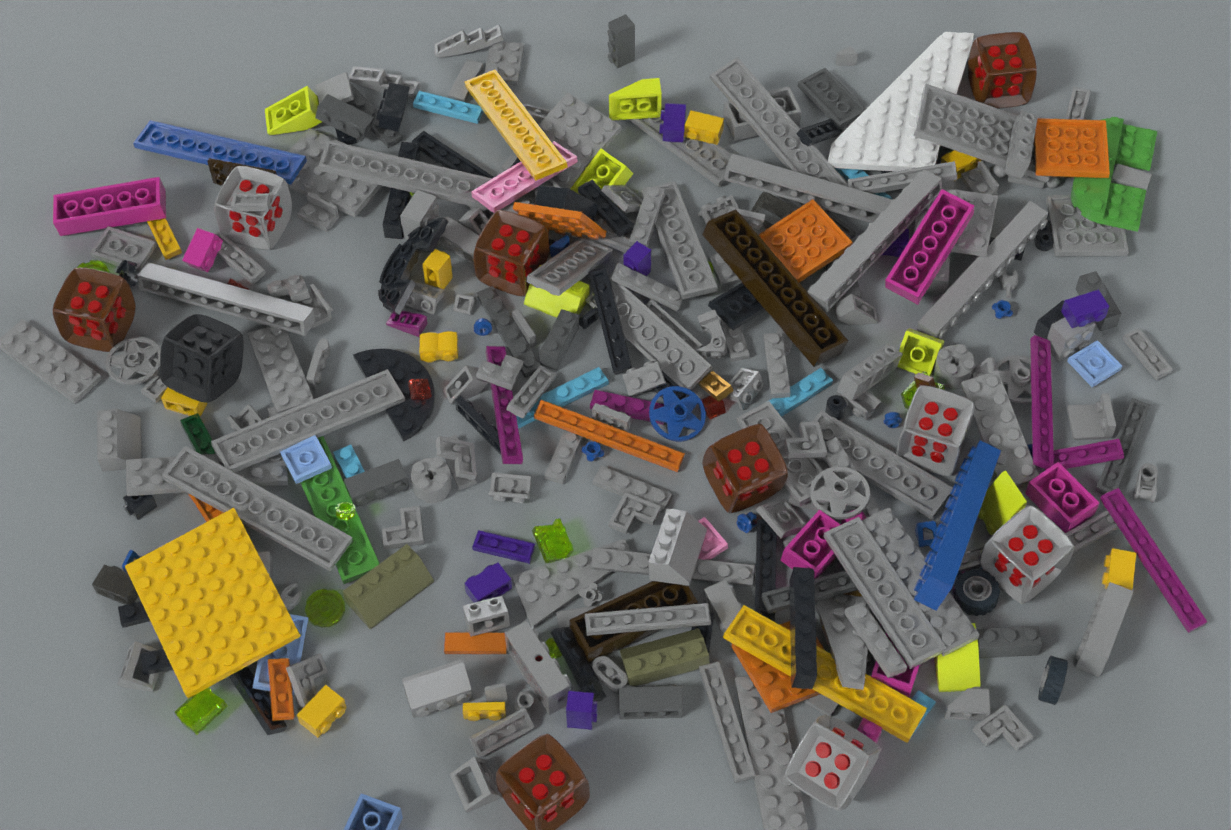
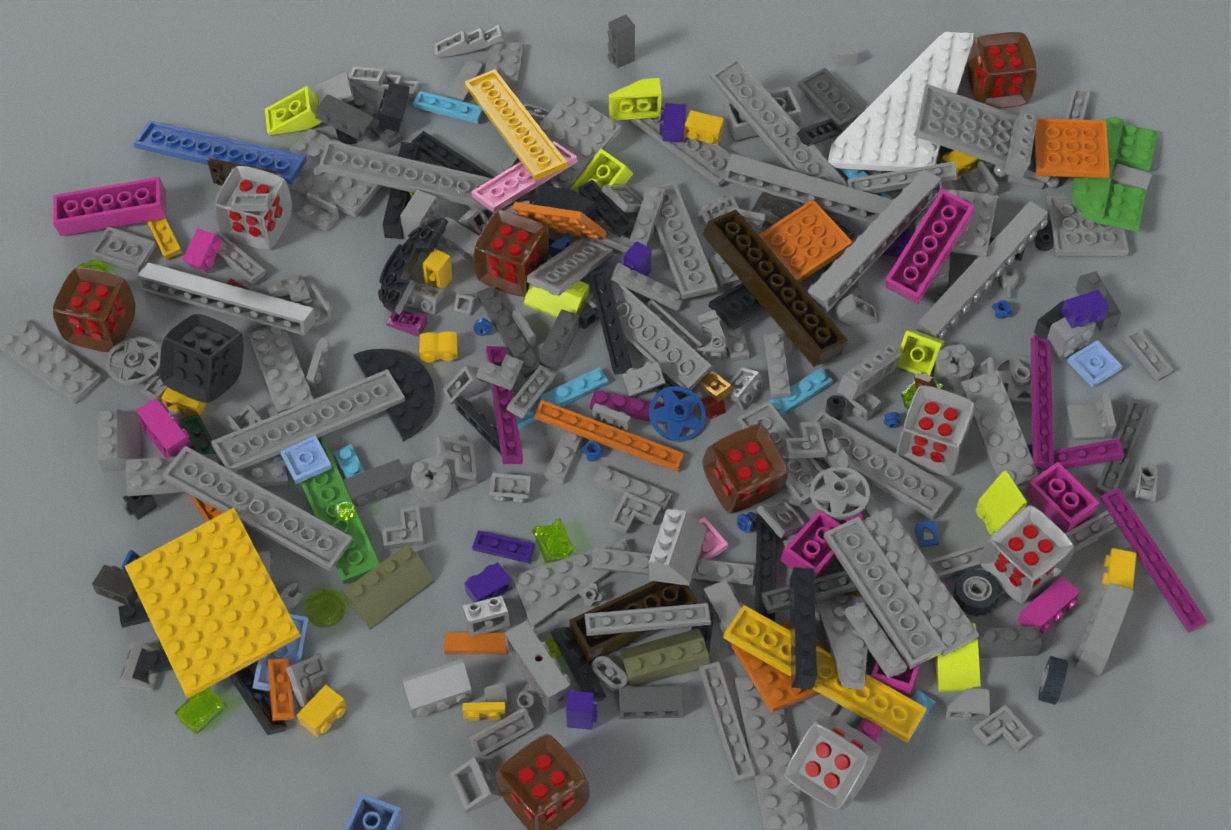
black plate [116,260,138,288] -> none
clear red plate [408,379,432,400] -> none
blue brick [914,440,1001,611] -> none
none -> dark pink brick [136,398,194,457]
none -> dark pink brick [1017,576,1080,634]

